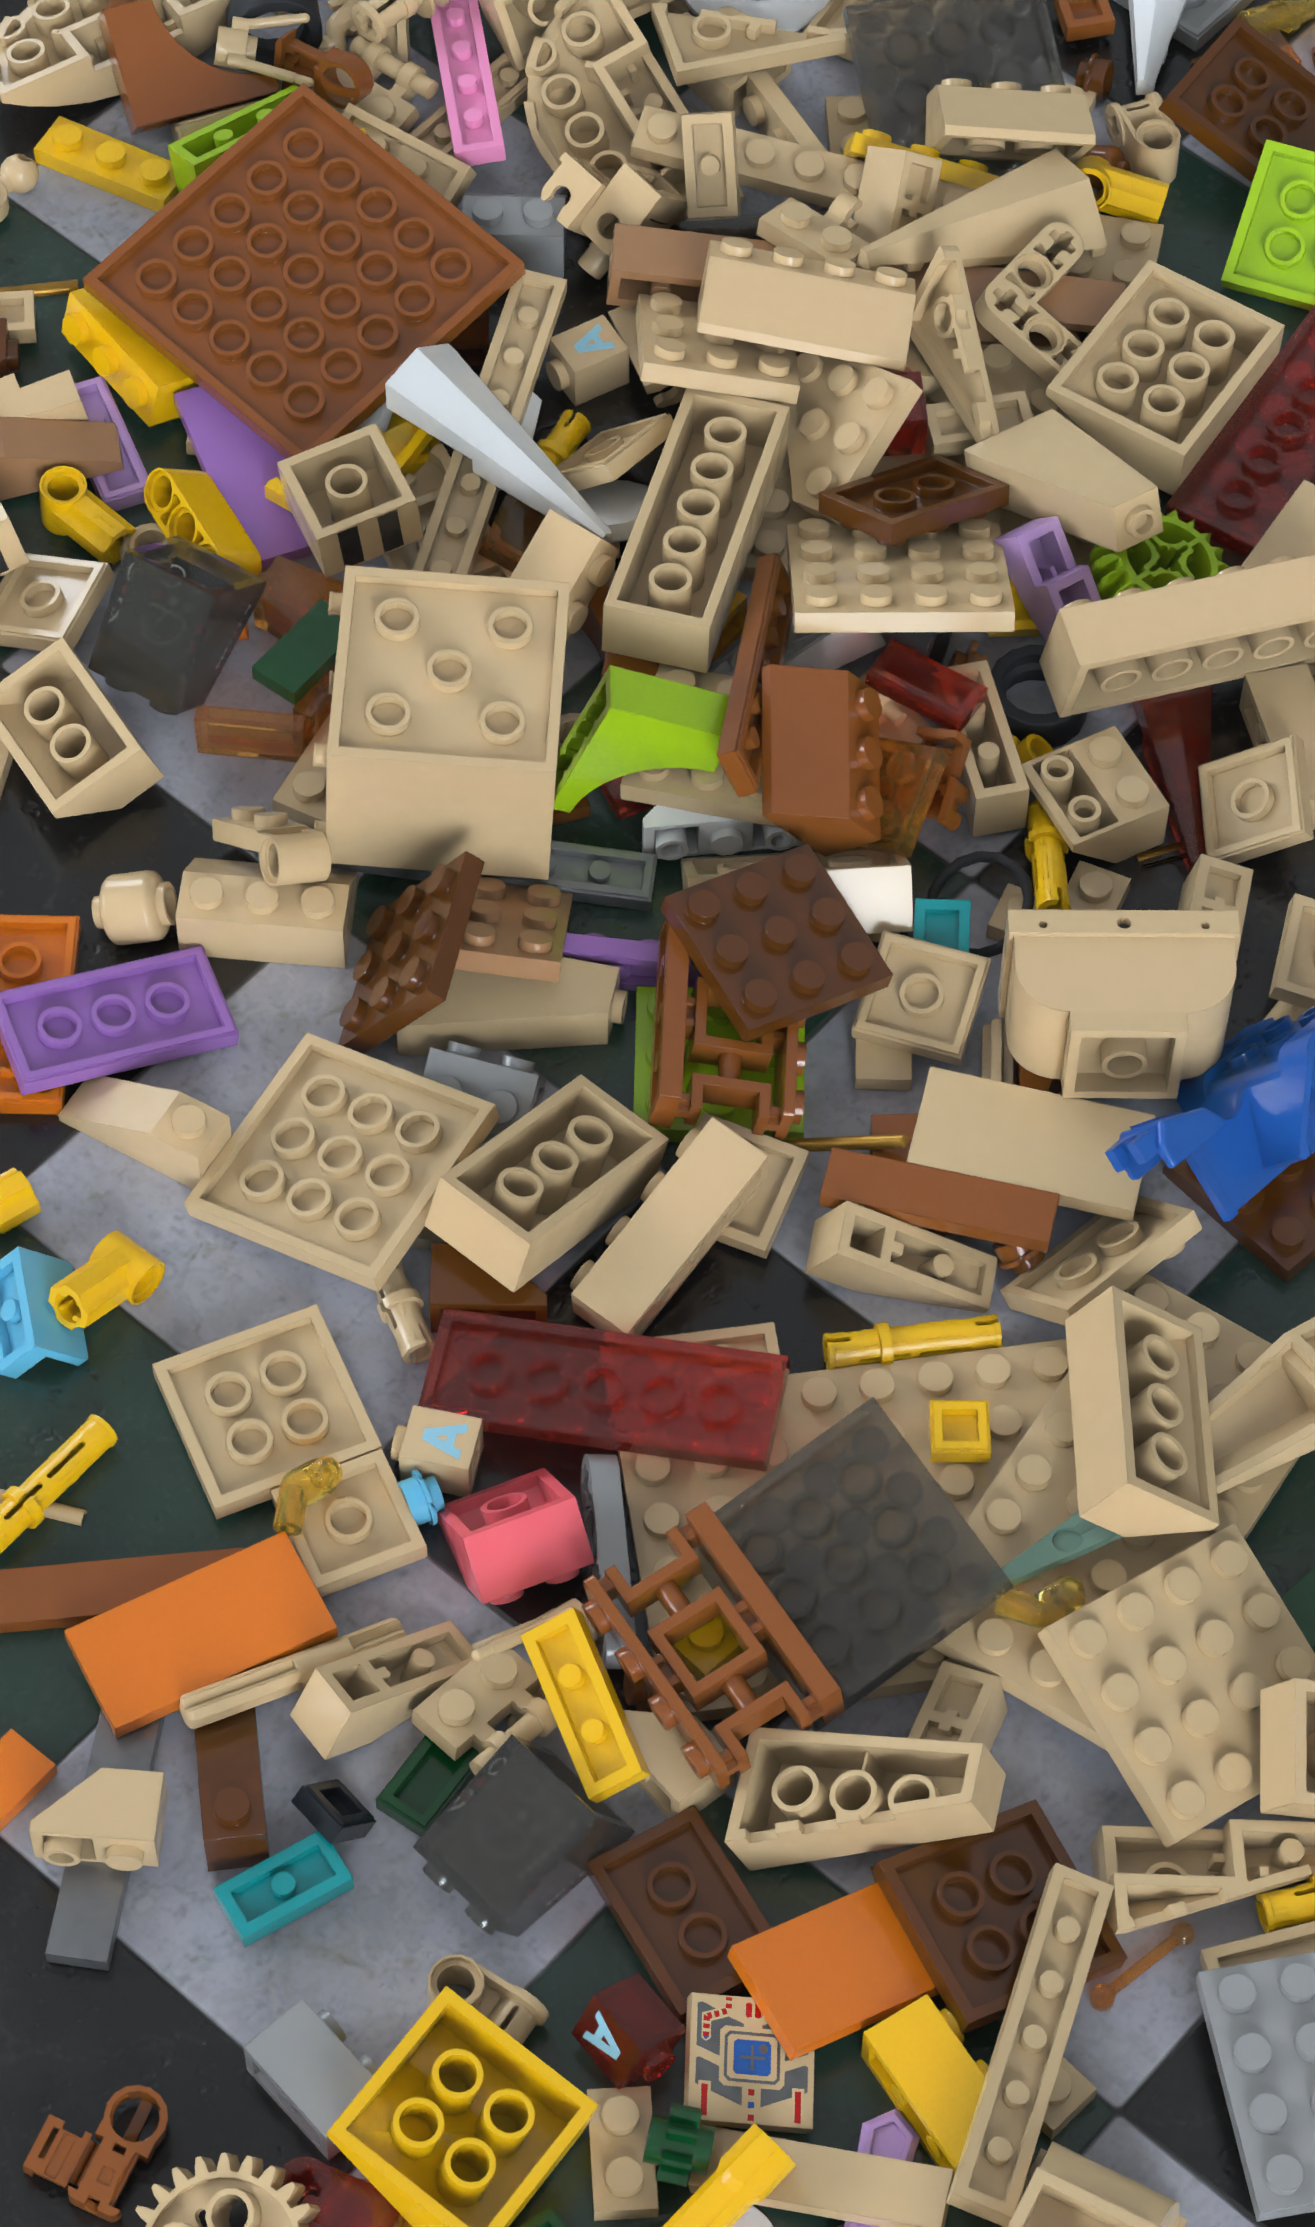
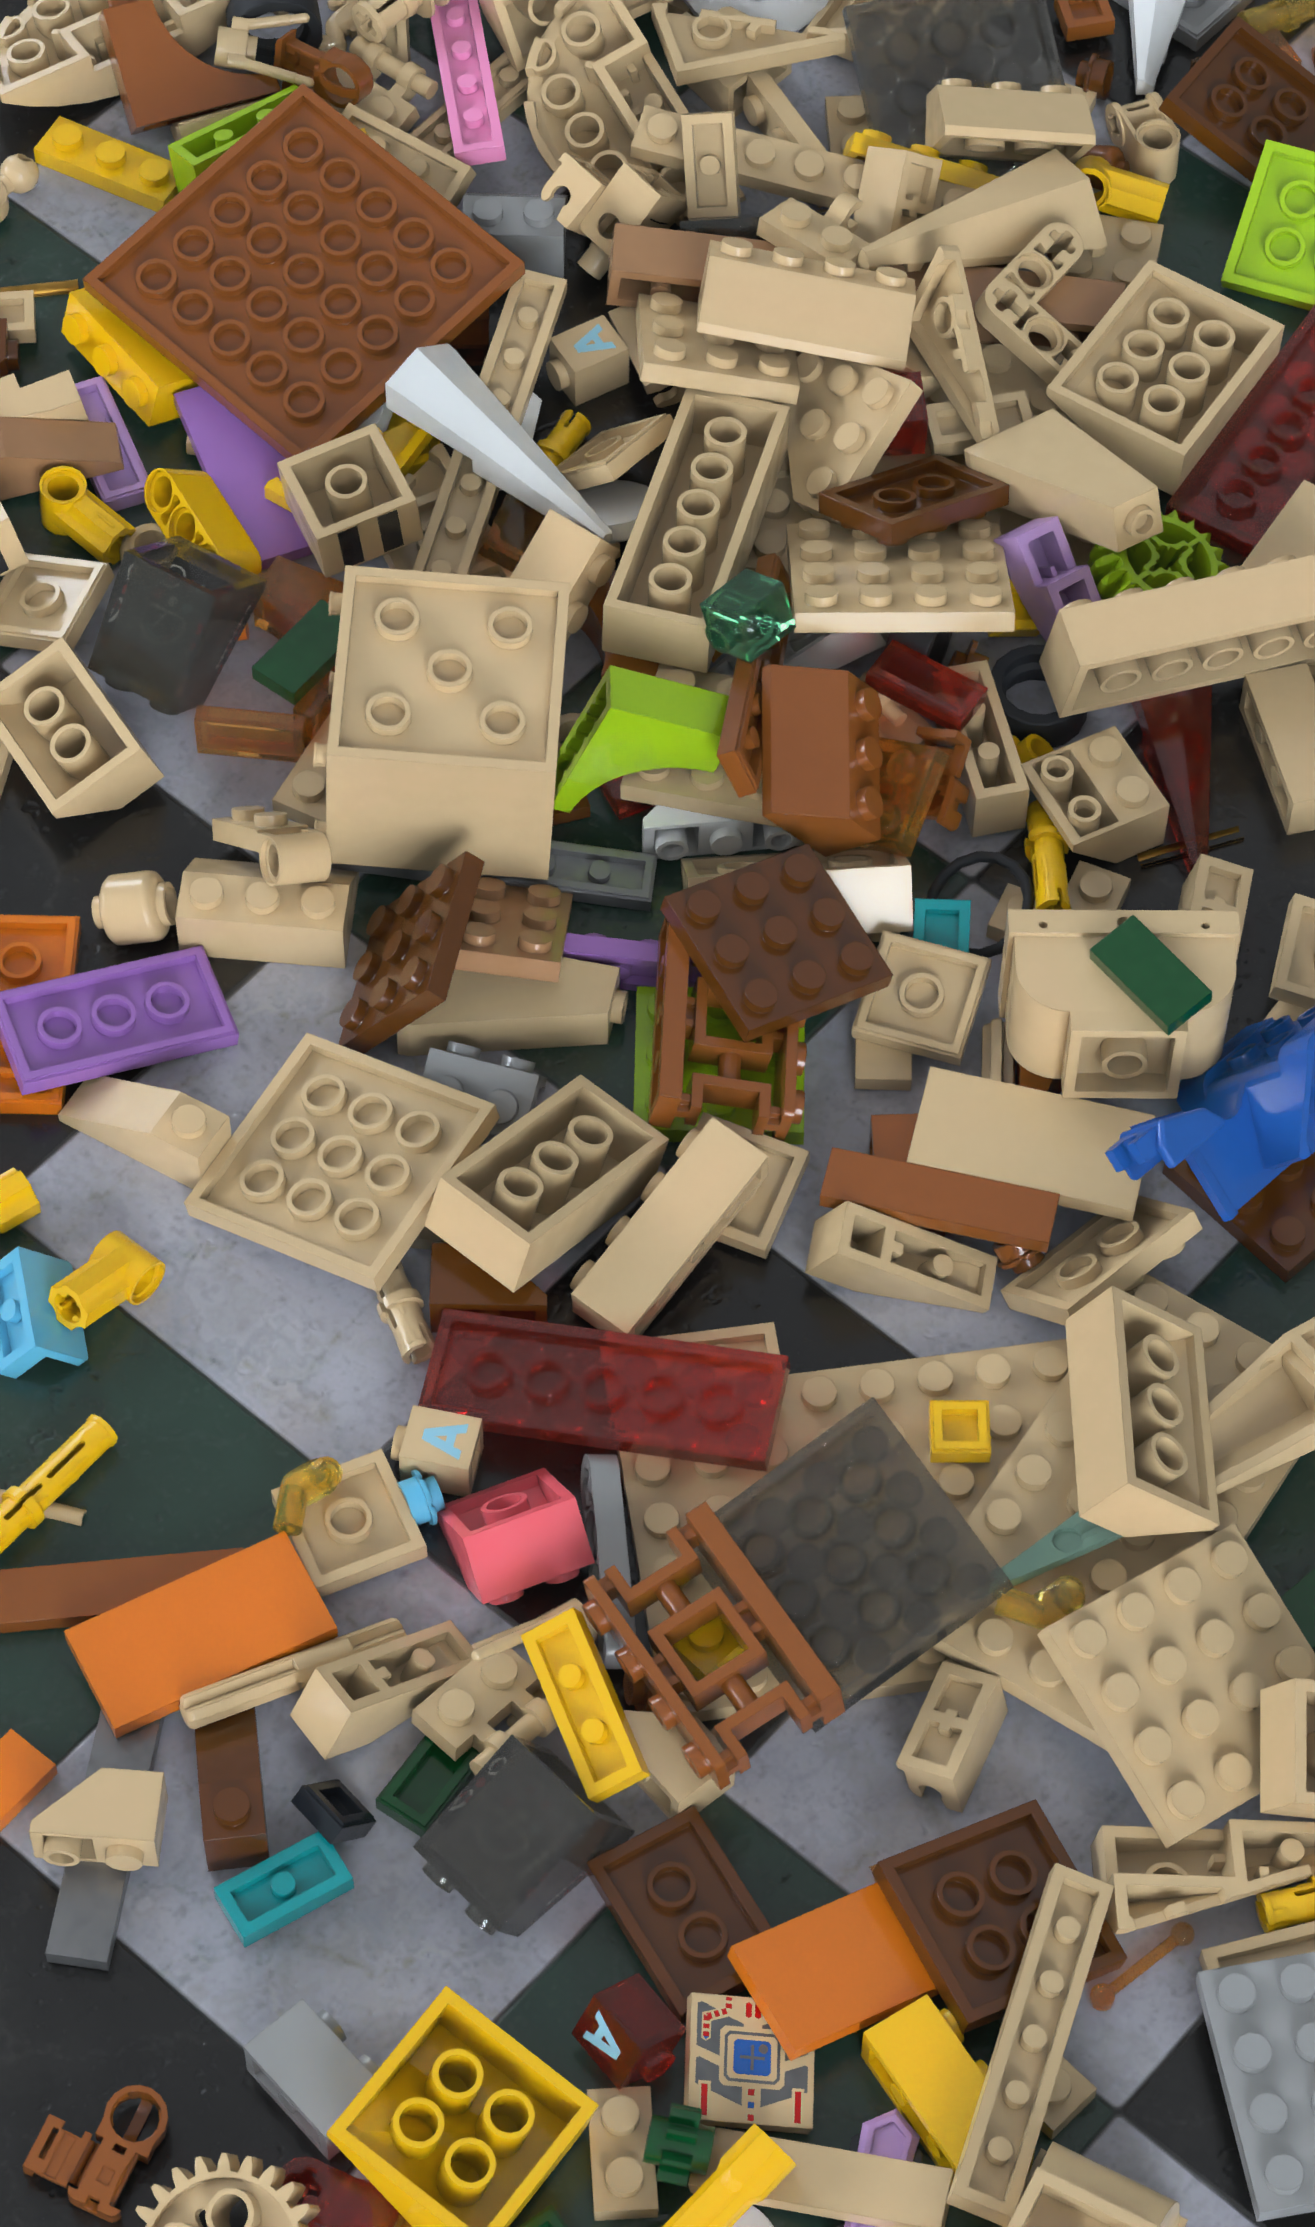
tan plate [152,1304,382,1520] -> none
tan piece [427,1955,550,2044] -> none
tan wedge [724,1727,1006,1871] -> none
pearl gold axle [784,1134,911,1152] -> none
yellow pin [822,1313,1002,1369] -> none
tan plate [1198,734,1314,864] -> none
none -> clear green brick [700,568,796,663]
none -> dark green tile [1089,915,1212,1036]

